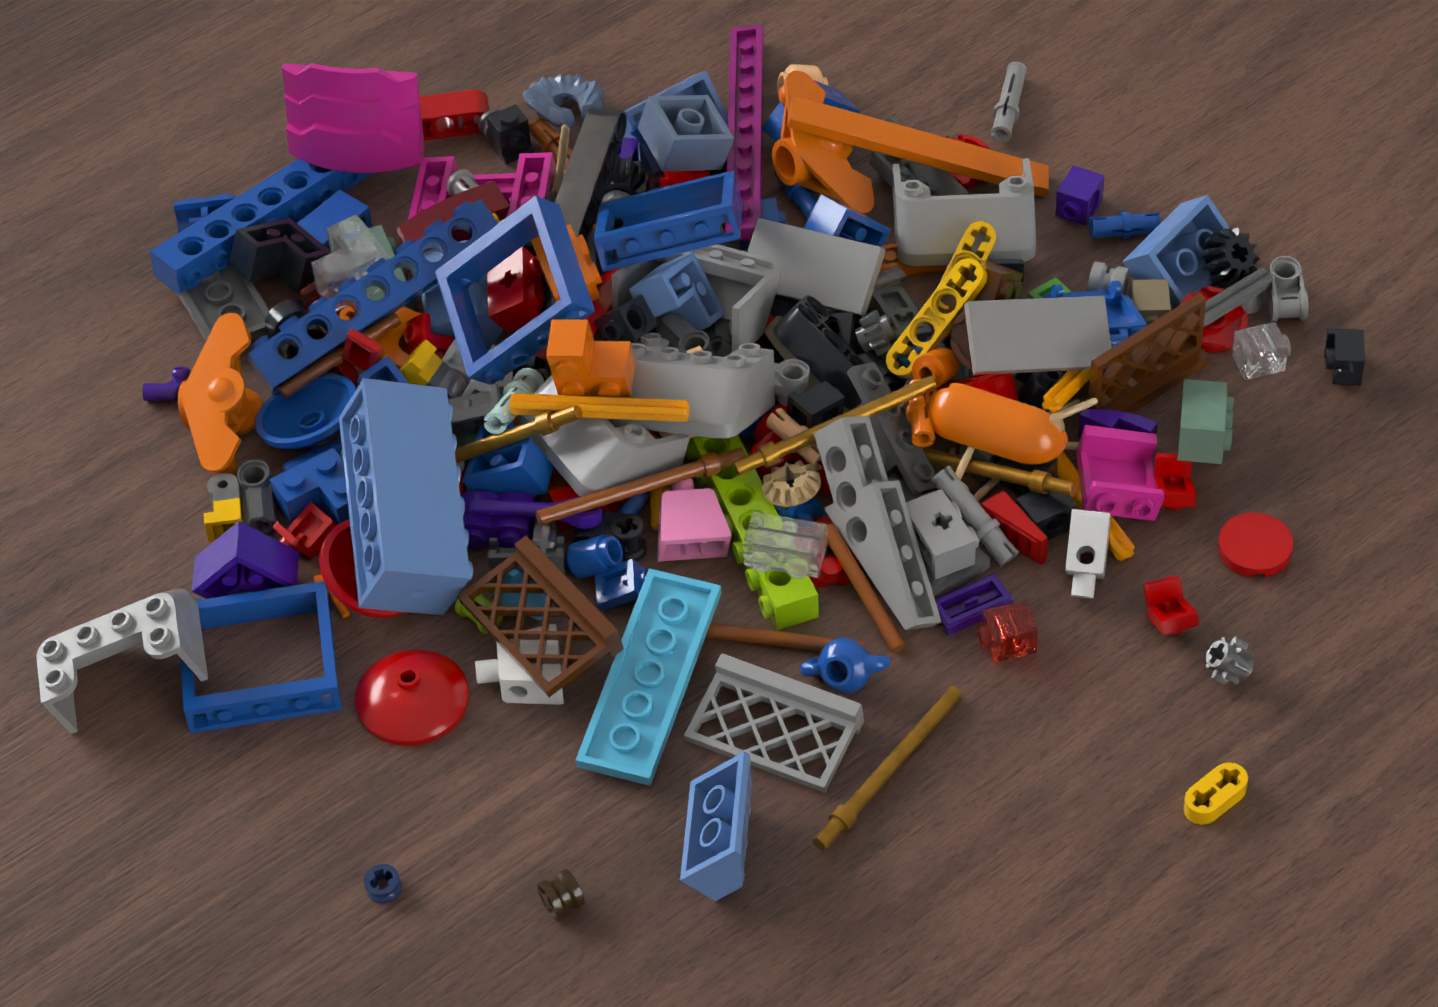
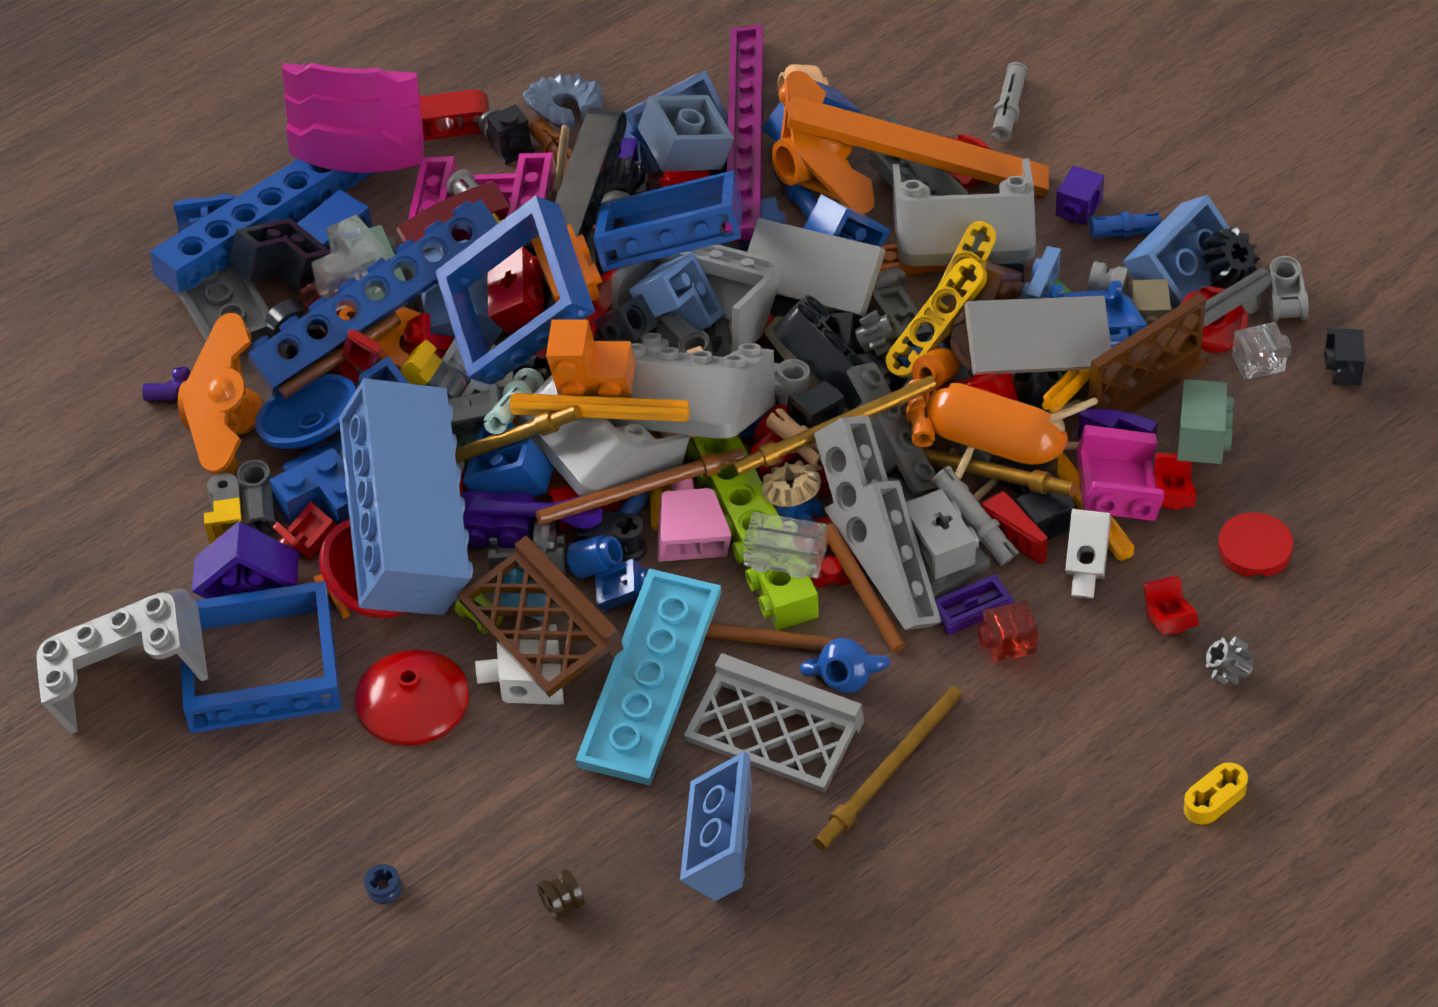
none -> medium blue plate [1021,246,1061,299]

